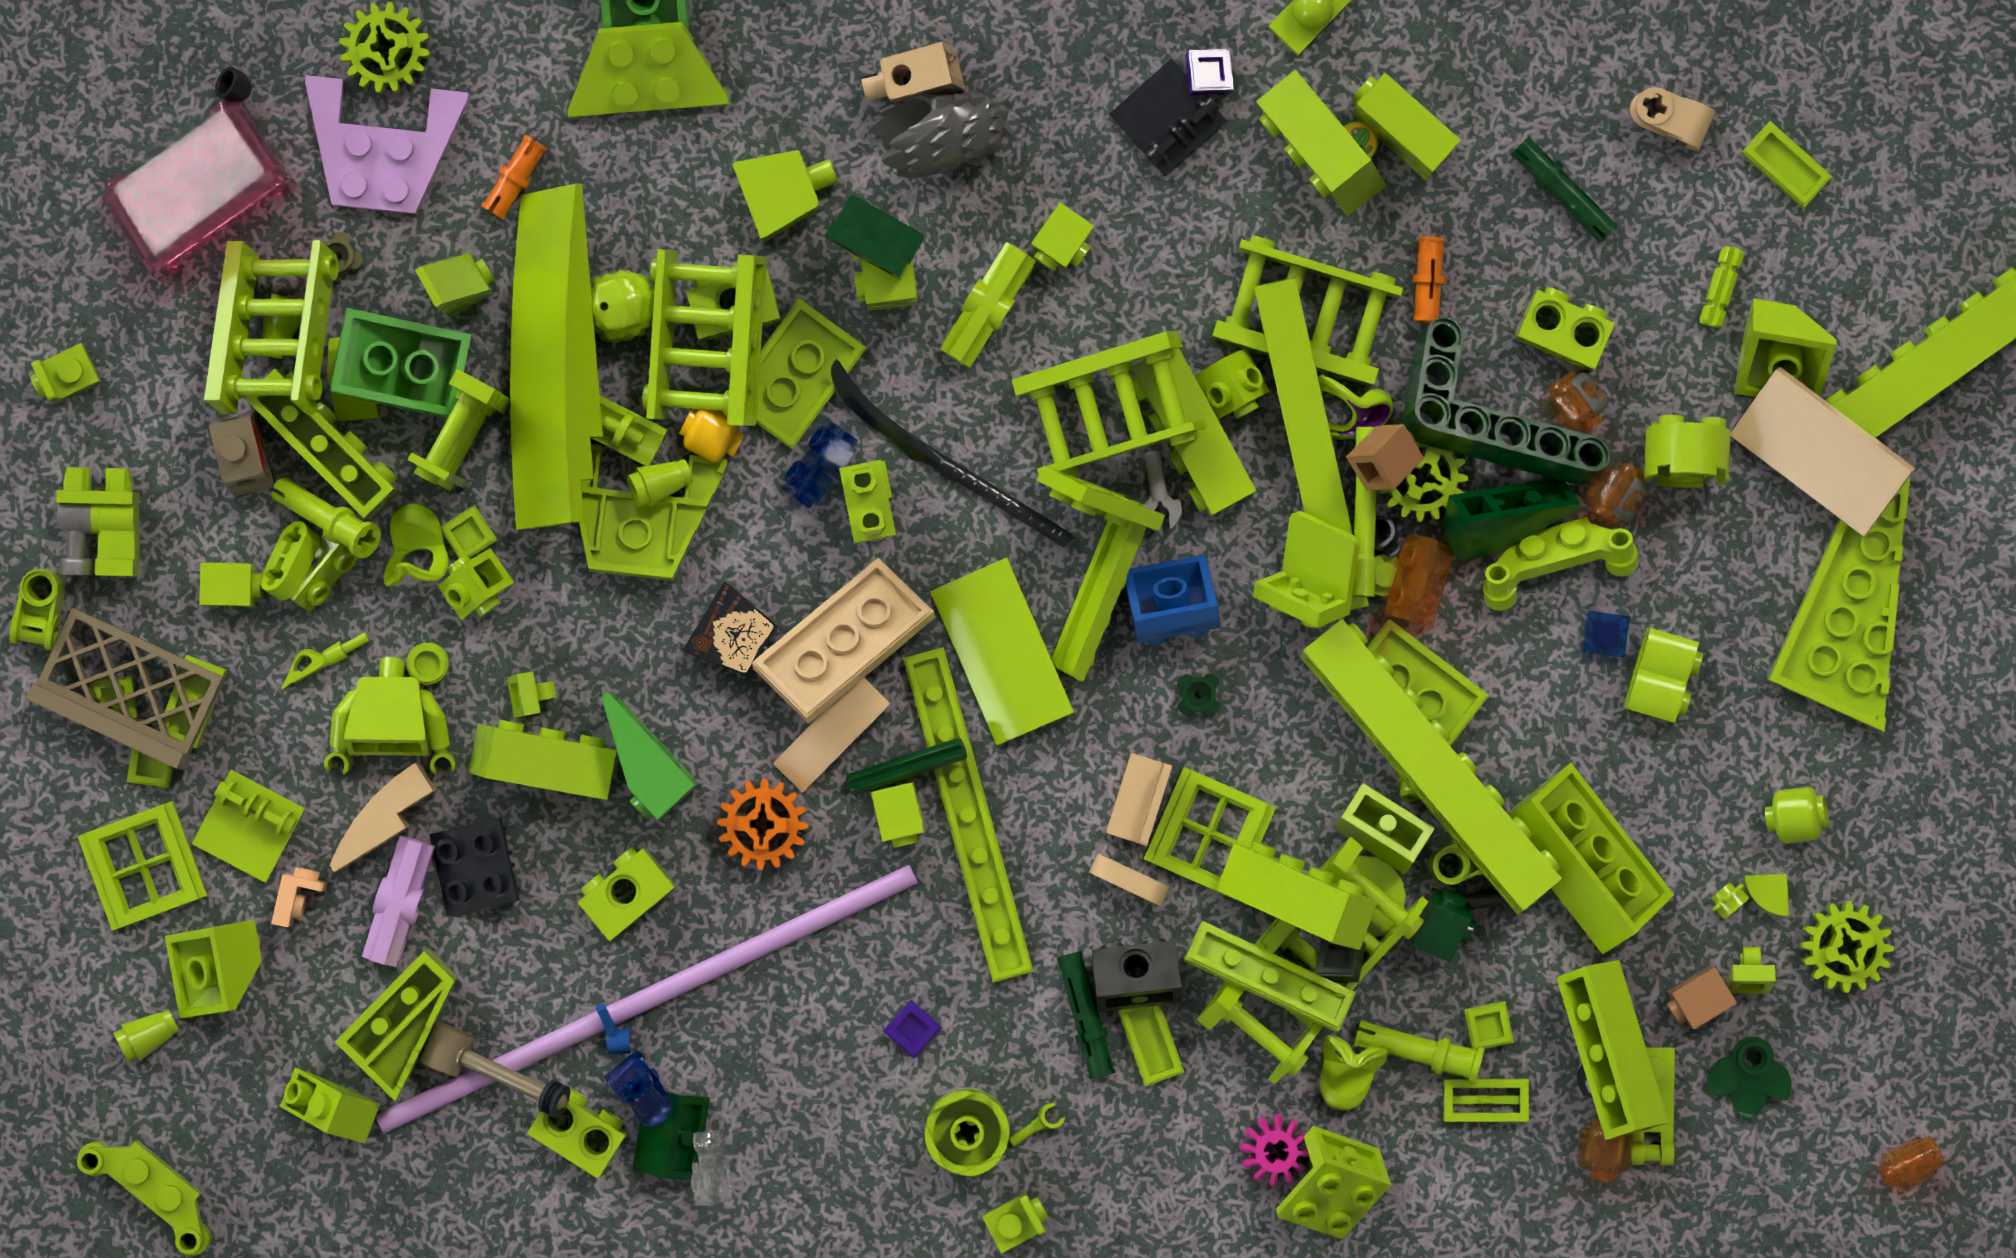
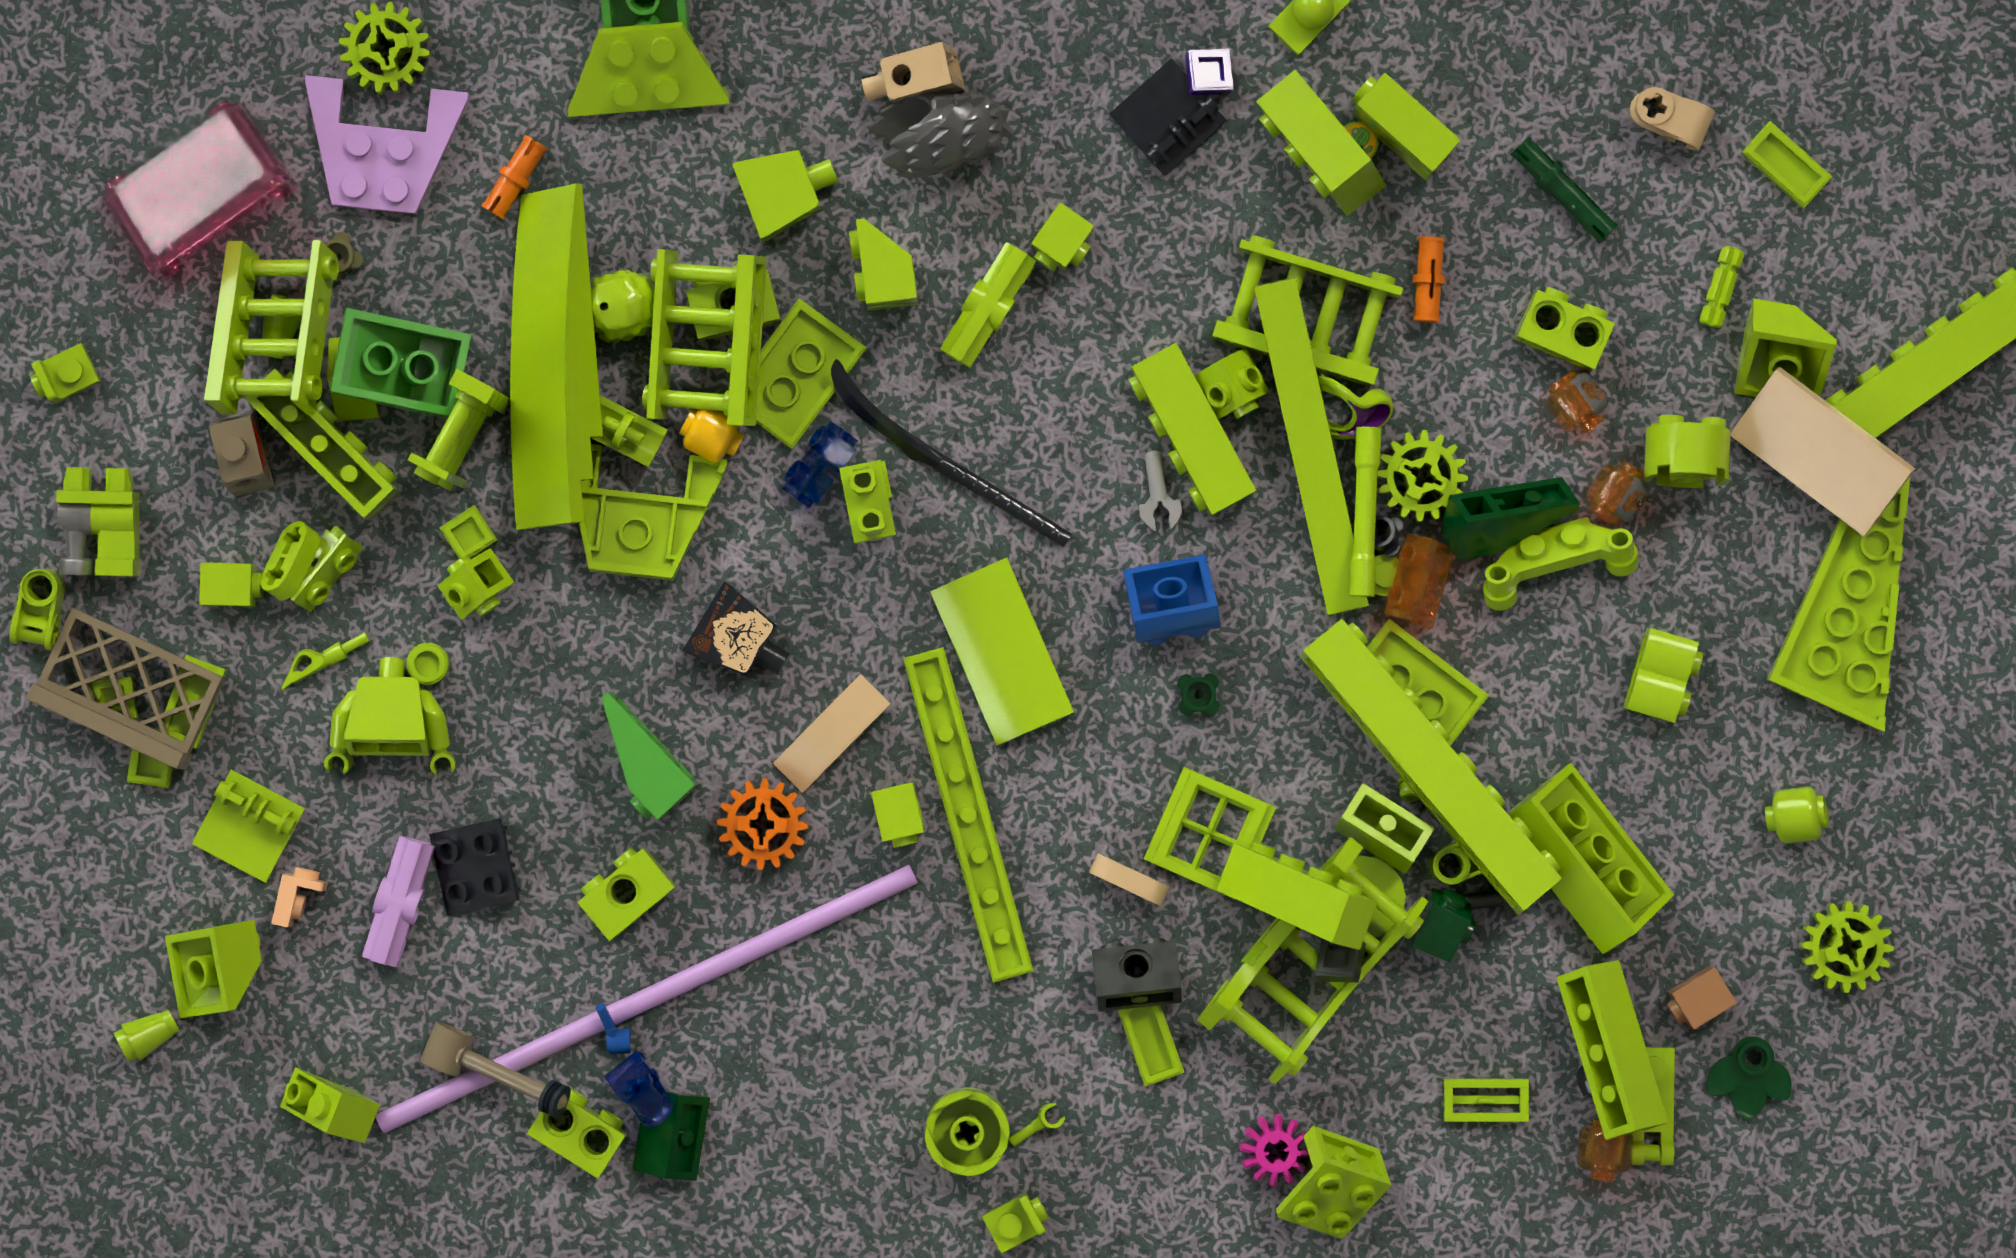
lime piece [77,801,208,931] -> none
lime plate [77,1140,211,1256] -> none
black hinge [215,66,252,104] -> none
lime pin [271,477,381,559] -> none
tan slope [329,762,437,872] -> none
lime wedge [335,947,458,1101] -> none
lime piece [384,504,449,587] -> none
lime slope [415,253,495,318] -> none
lime wedge [468,720,617,800] -> none
lime tile [507,671,556,718] -> none
lime cone [627,459,693,507] -> none
clear plate [691,1129,732,1205] -> none
tan tile [752,558,935,724] -> none
dark green panel [825,195,924,281] -> none
dark green axle [846,738,967,795] -> none
dark purple tile [883,999,942,1059] -> none
lime fence [1012,331,1206,477] -> none
lime bracket [1037,465,1165,682] -> none
dark green pin [1056,951,1116,1080] -> none
tan panel [1106,753,1172,846] -> none
lime tile [1183,921,1356,1033] -> none
lime bracket [1253,511,1360,628] -> none
lime piece [1319,1035,1388,1110] -> none
medium nougat brick [1346,424,1424,490] -> none
lime pin [1354,1020,1485,1085] -> none
dark green beam [1402,317,1610,485] -> none
lime tile [1463,1001,1514,1050] -> none
clear blue plate [1582,611,1630,658] -> none
lime plate [1711,882,1749,920] -> none
lime tile [1727,947,1776,994] -> none
lime tile [1743,874,1789,916] -> none
clear orange brick [1878,1136,1945,1192] -> none

